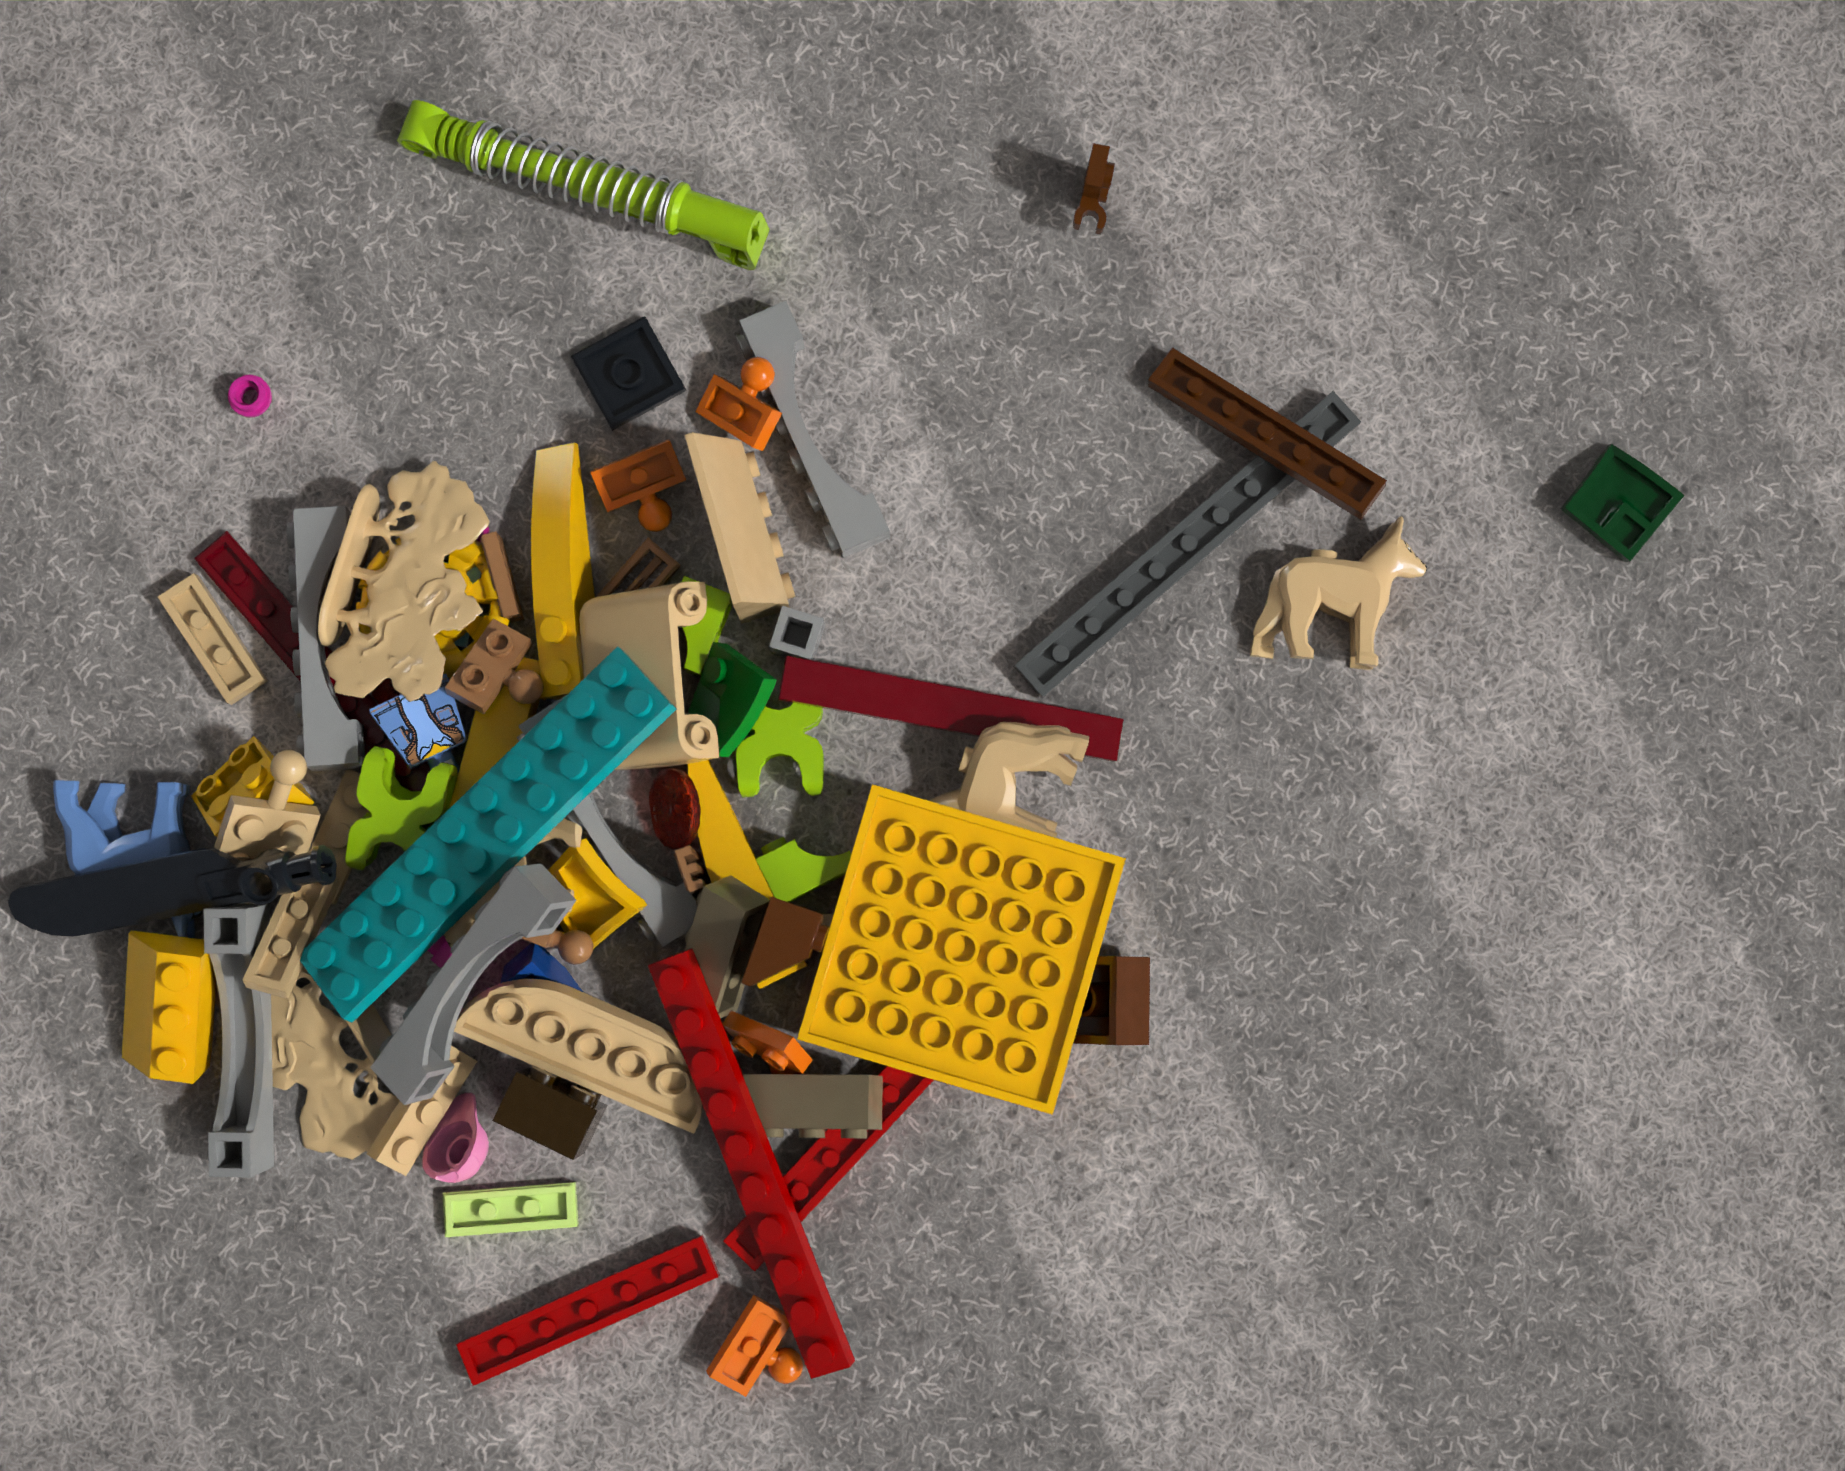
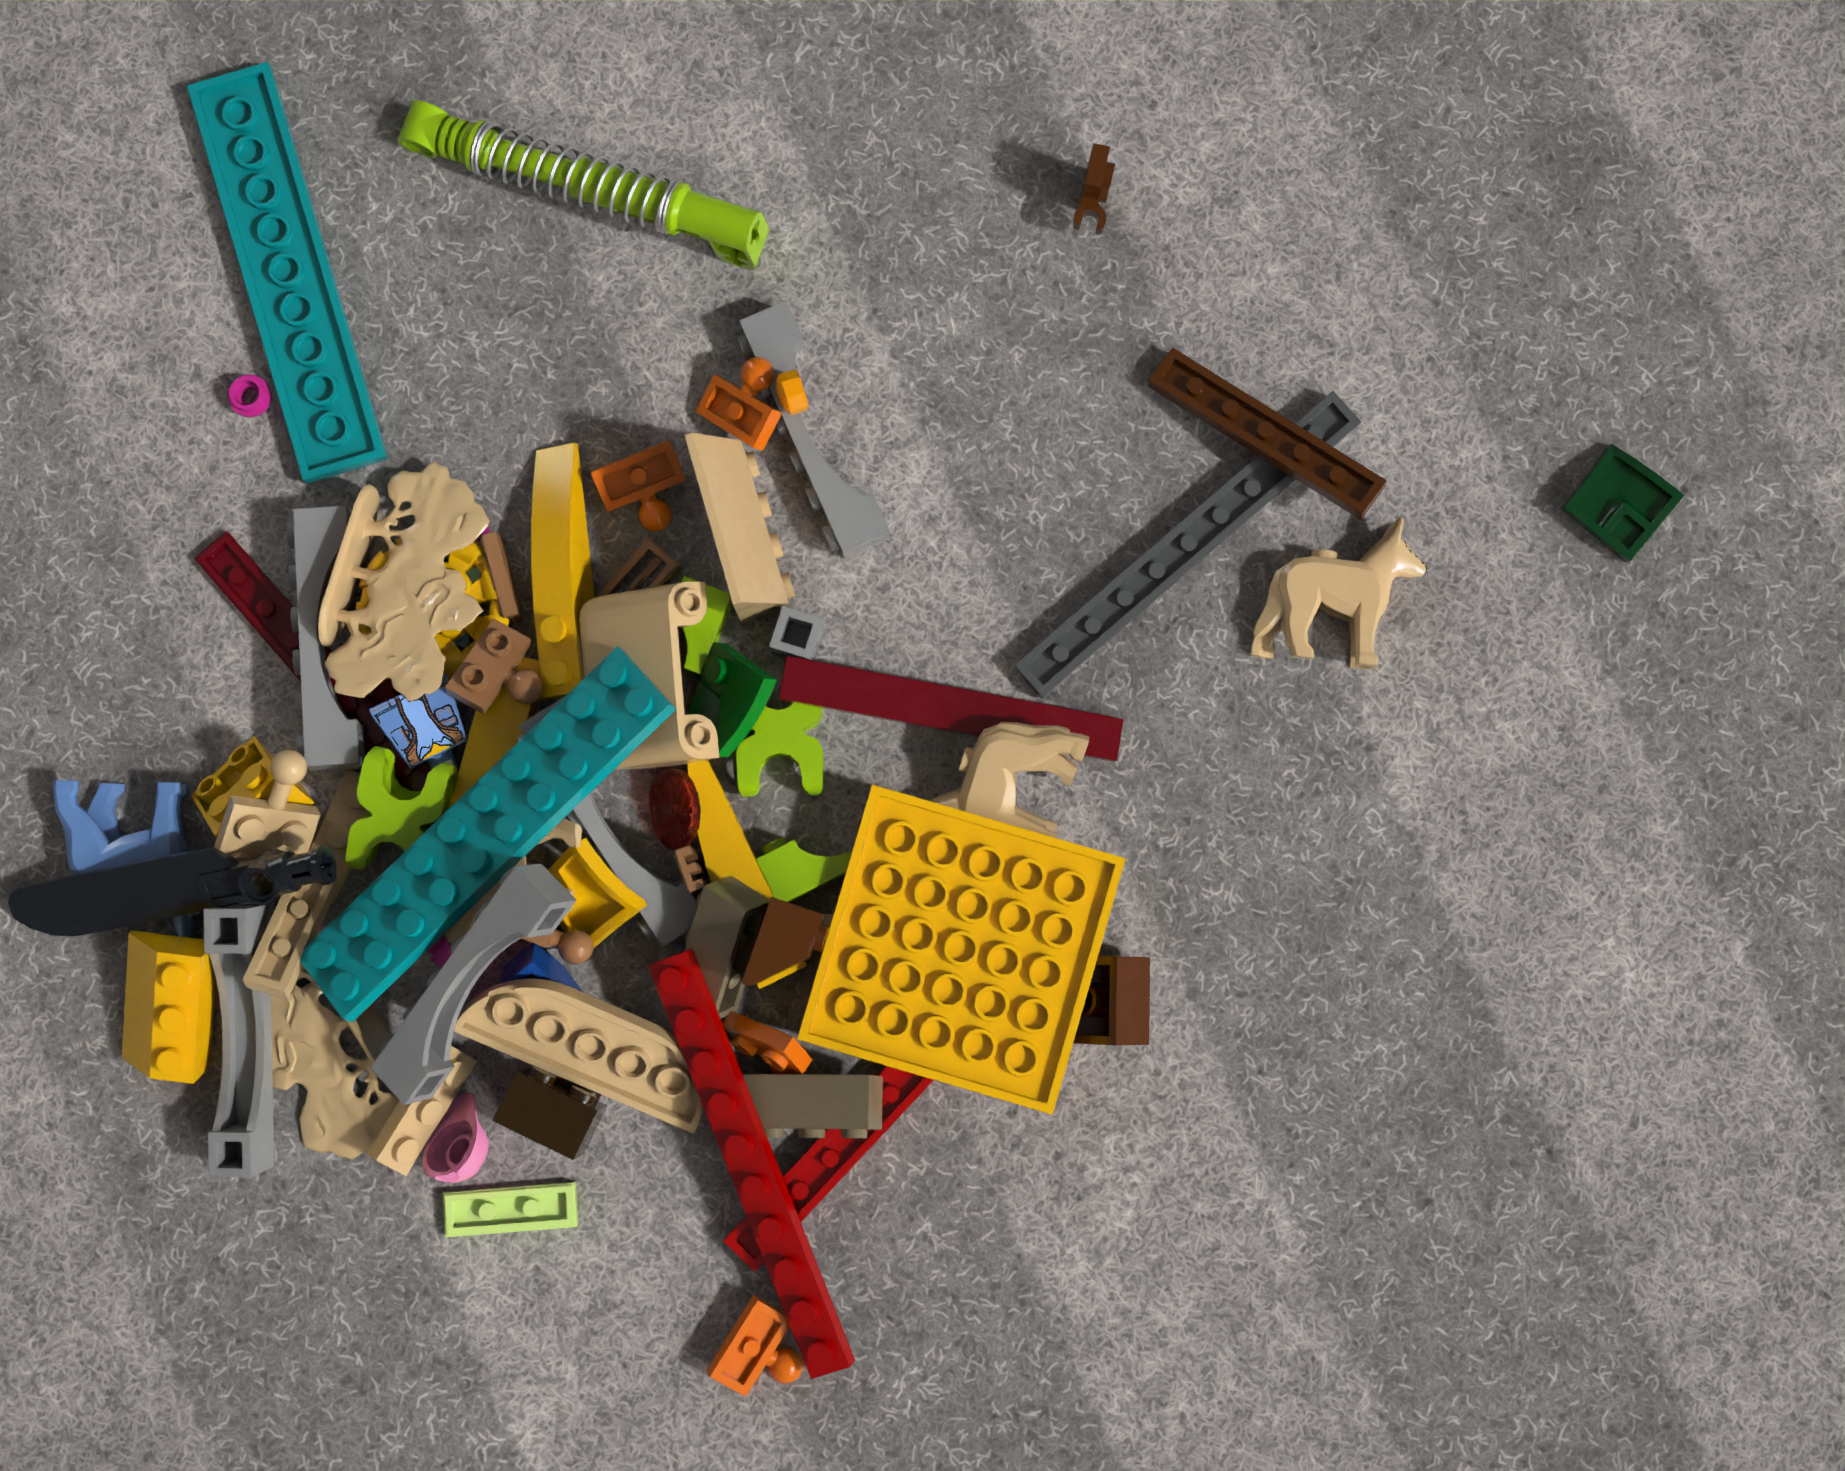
tan plate [158,573,268,705] -> none
red plate [456,1234,720,1386] -> none
black tile [571,316,686,431] -> none
none -> teal plate [187,62,389,484]
none -> light orange tile [776,369,809,415]

